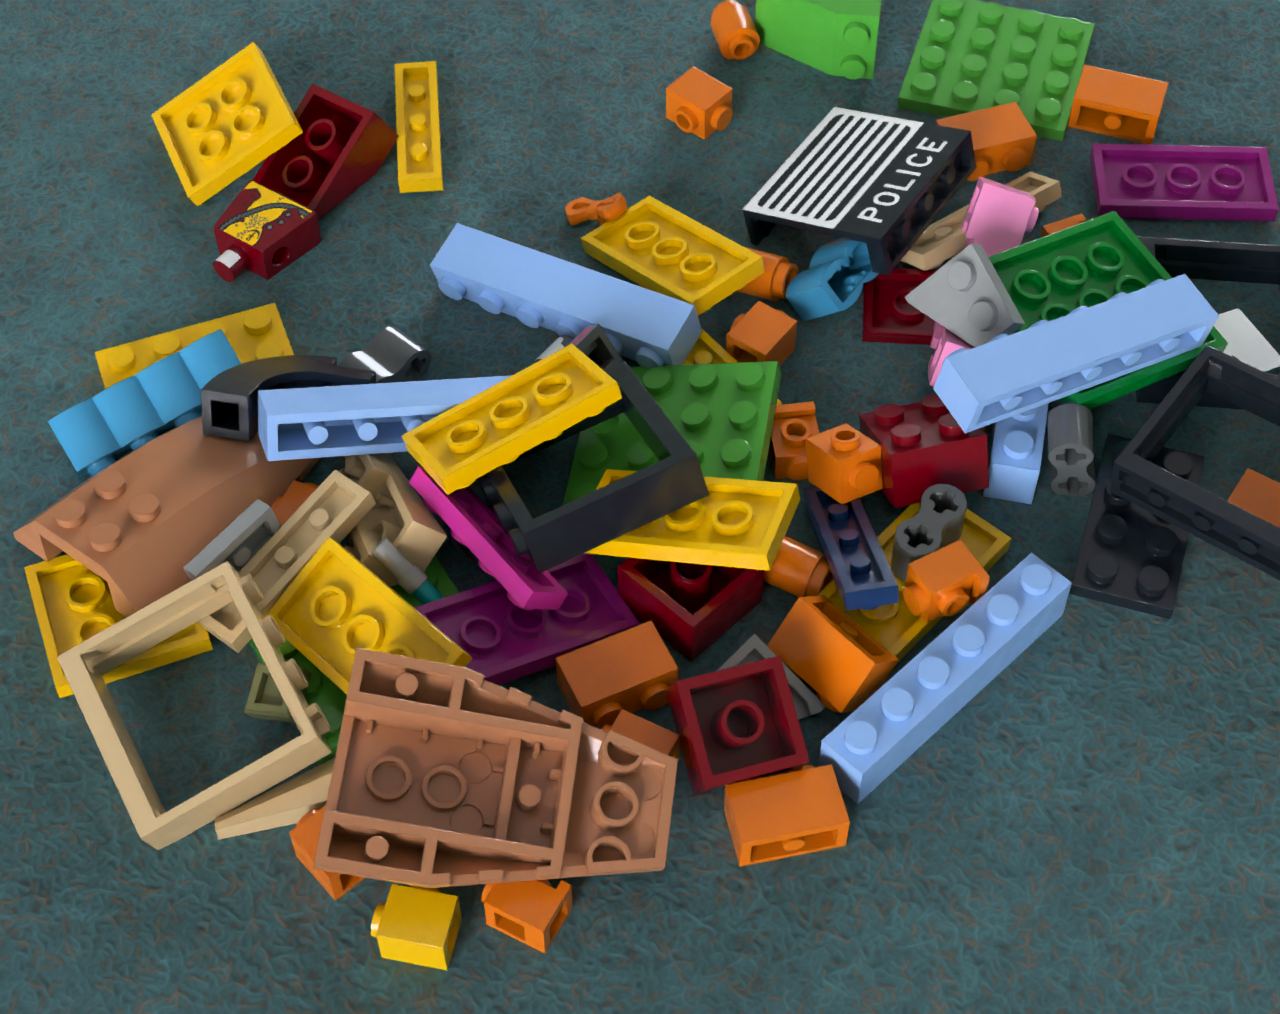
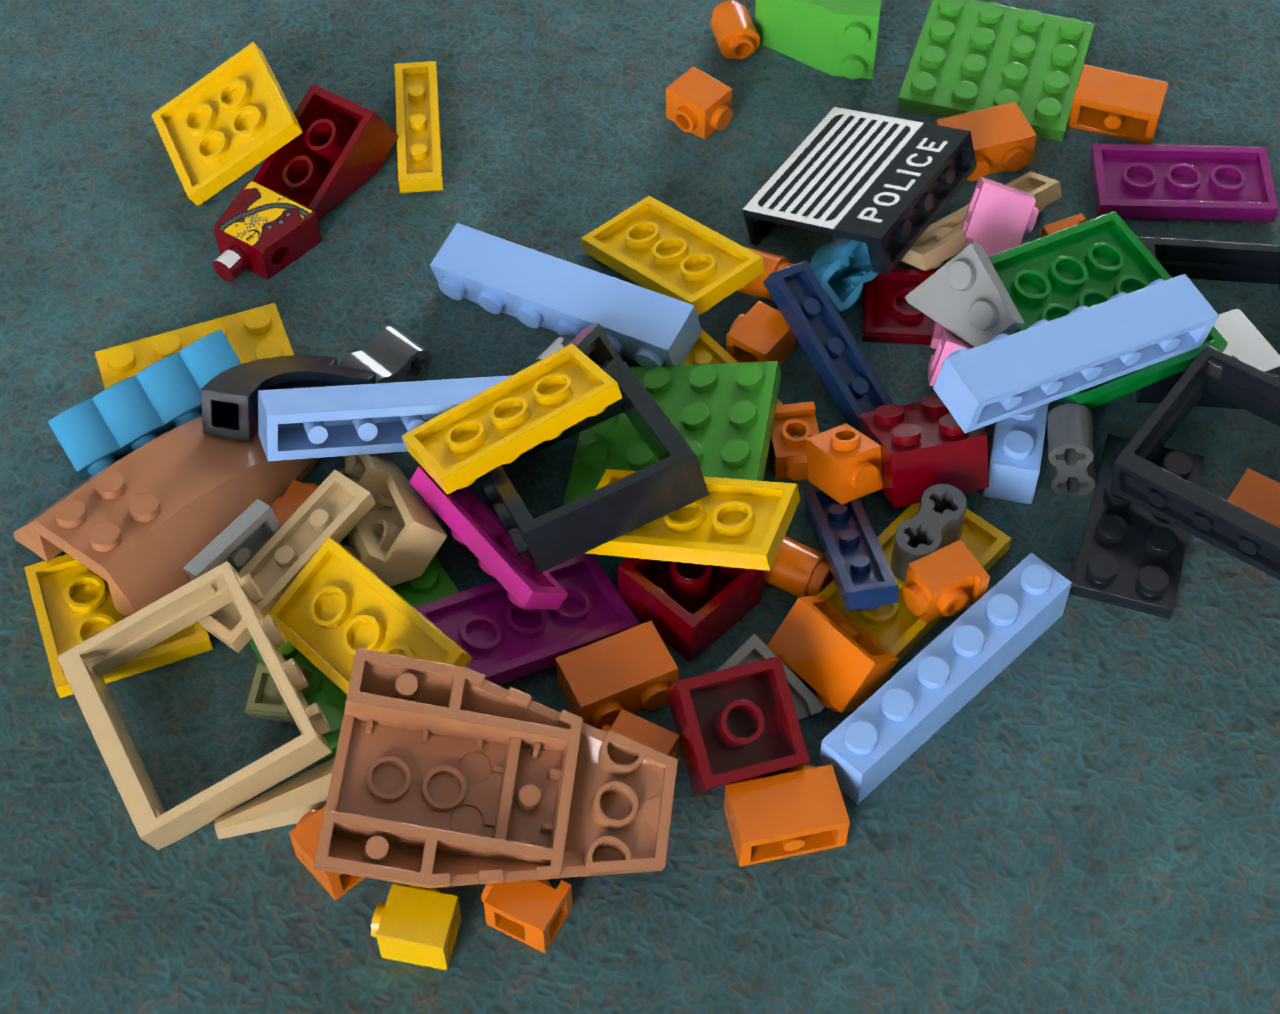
light grey piece [371,538,443,605] -> none
orange piece [565,192,627,226] -> none
none -> dark blue plate [763,260,893,432]

